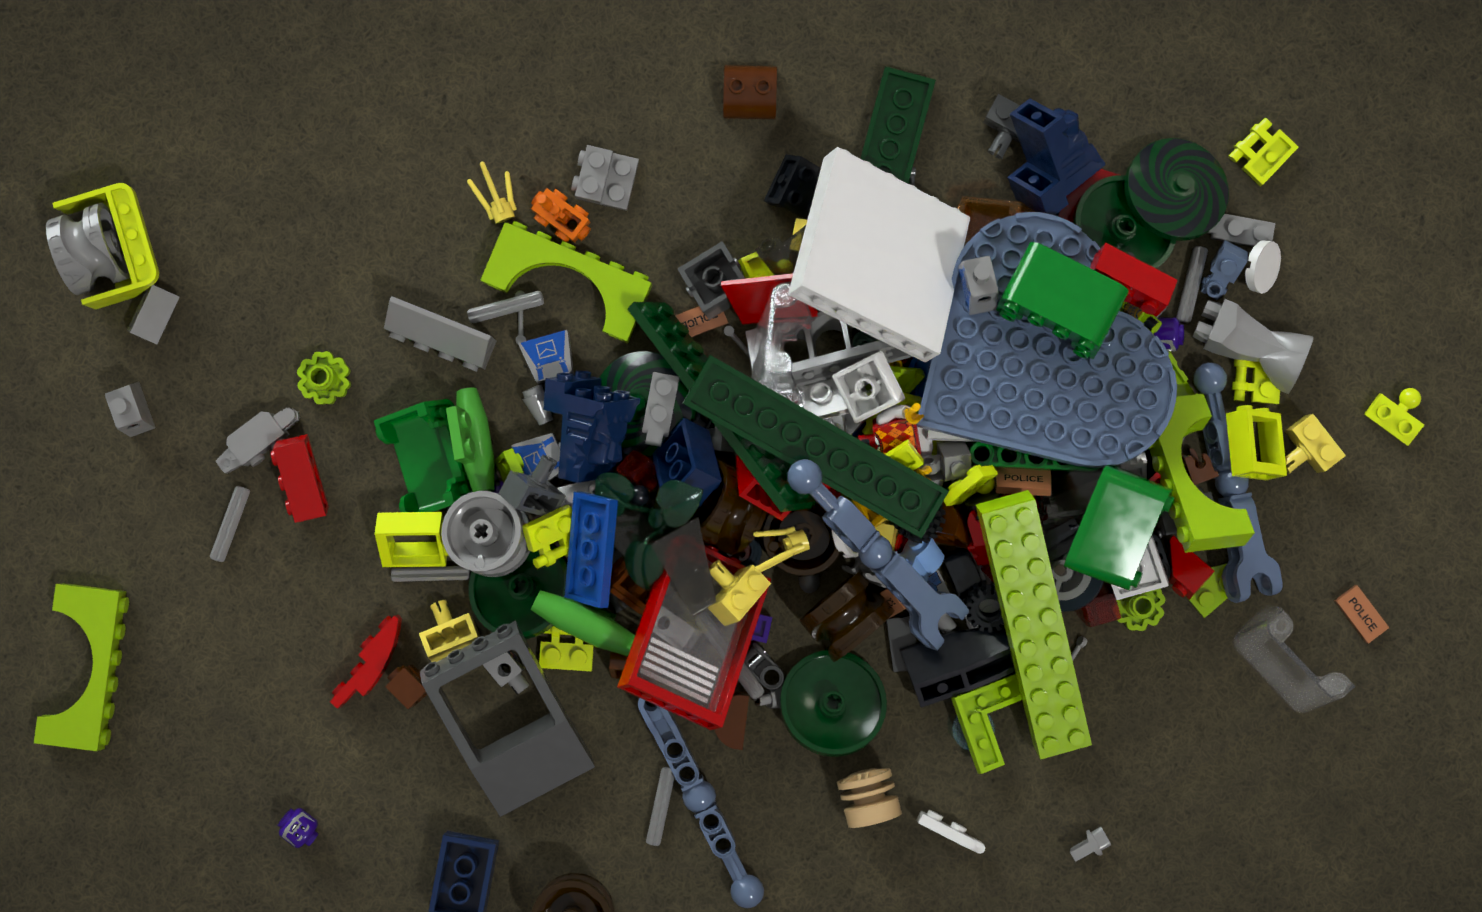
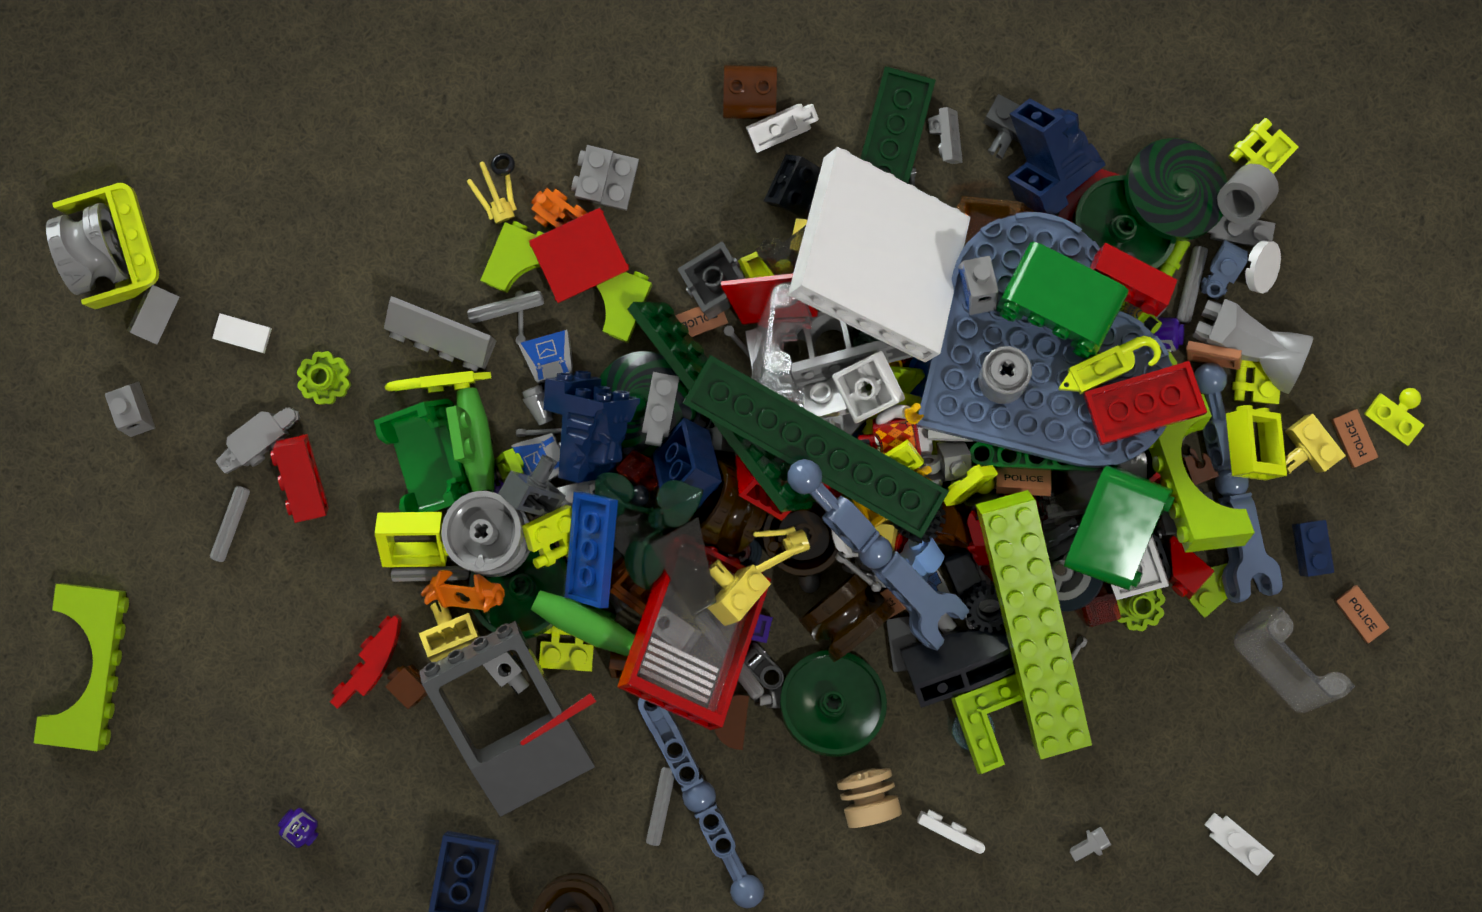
none -> white tile [212,314,272,354]
none -> neon yellow plate [385,371,491,393]
none -> orange piece [421,570,505,613]
none -> black piece [491,153,515,176]
none -> light grey hinge [516,428,562,437]
none -> red sticker [520,693,596,745]
none -> red piece [529,208,629,303]
none -> white hinge [746,104,819,153]
none -> light grey hinge [835,552,881,592]
none -> light grey hinge [928,107,963,164]
none -> light grey piece [978,346,1032,404]
none -> neon yellow plate [1058,336,1161,395]
none -> red plate [1083,361,1207,446]
none -> lime pin [1158,241,1191,277]
none -> nougat tile [1186,341,1242,370]
none -> white hinge [1204,813,1274,876]
none -> light grey piece [1217,164,1279,225]
none -> dark blue brick [1292,520,1334,577]
none -> nougat tile [1331,409,1378,468]

